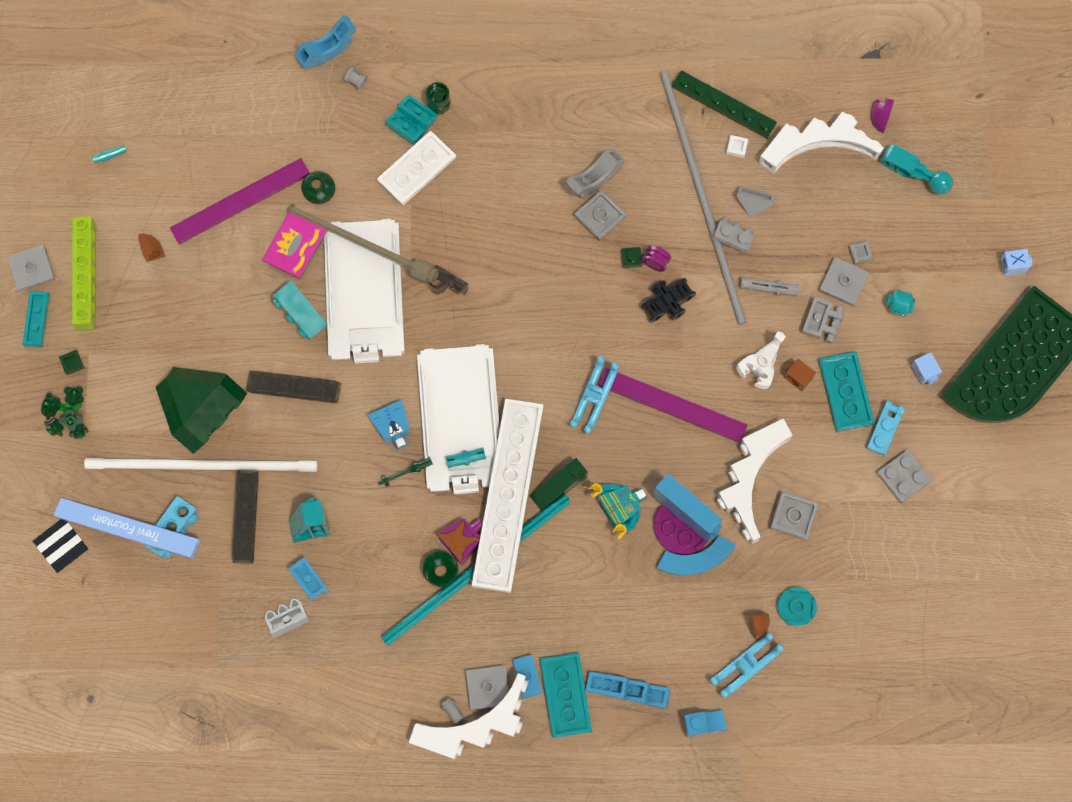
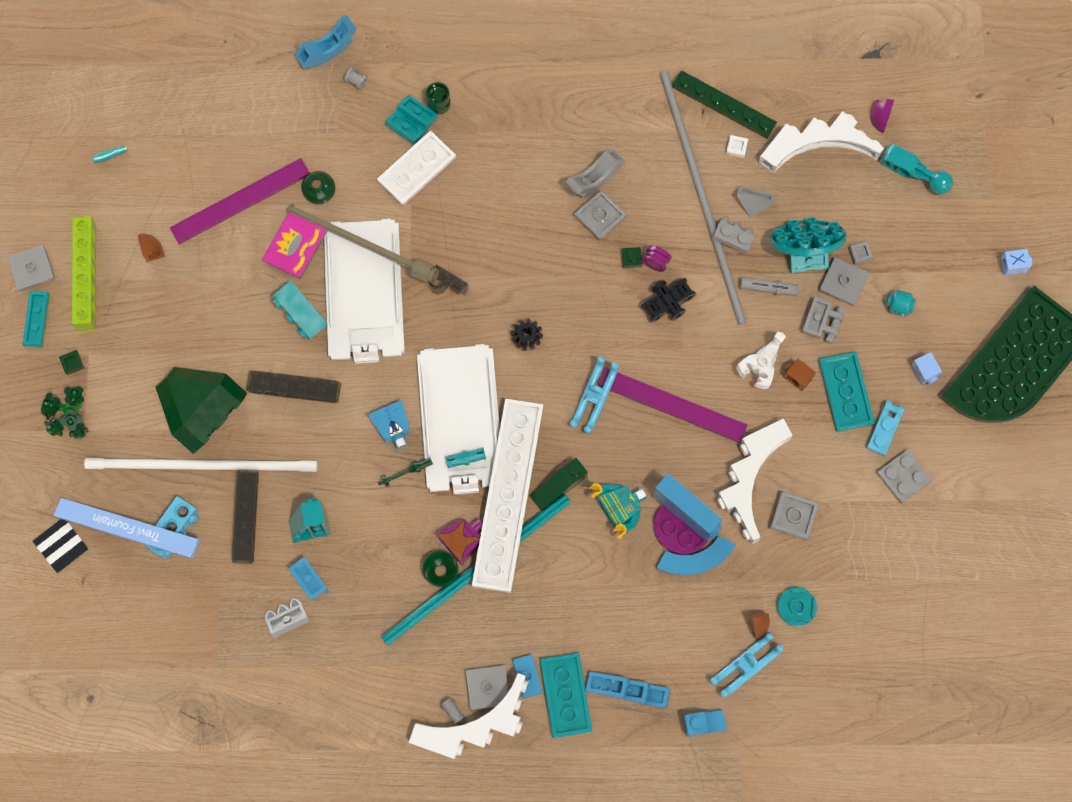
none -> black gear [511,318,543,351]
none -> teal bracket [770,217,847,273]

